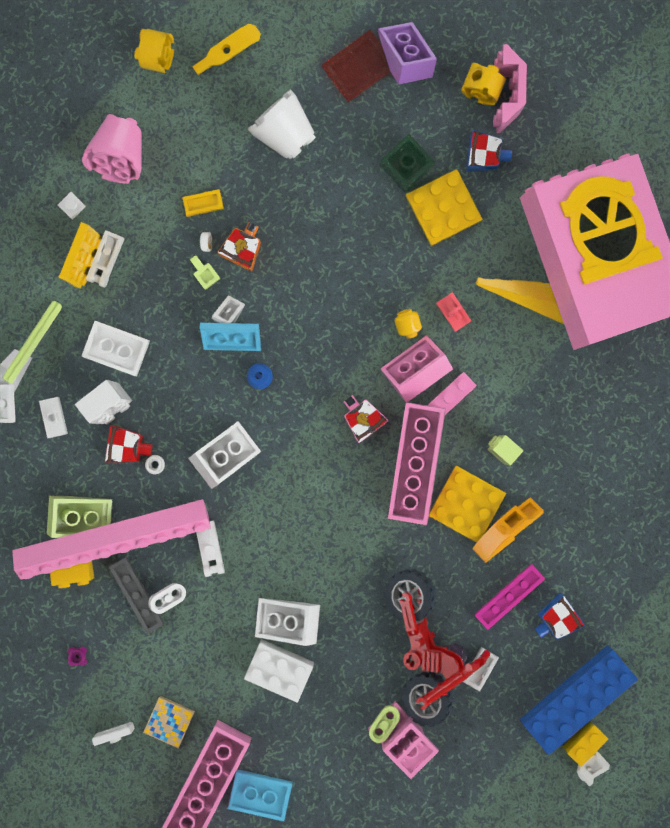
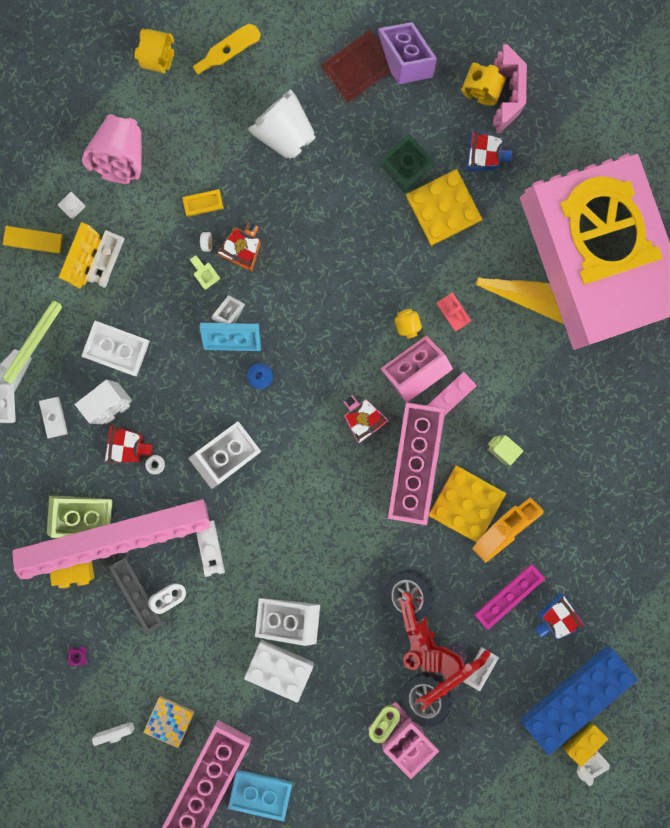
none -> yellow tile [3,226,64,254]

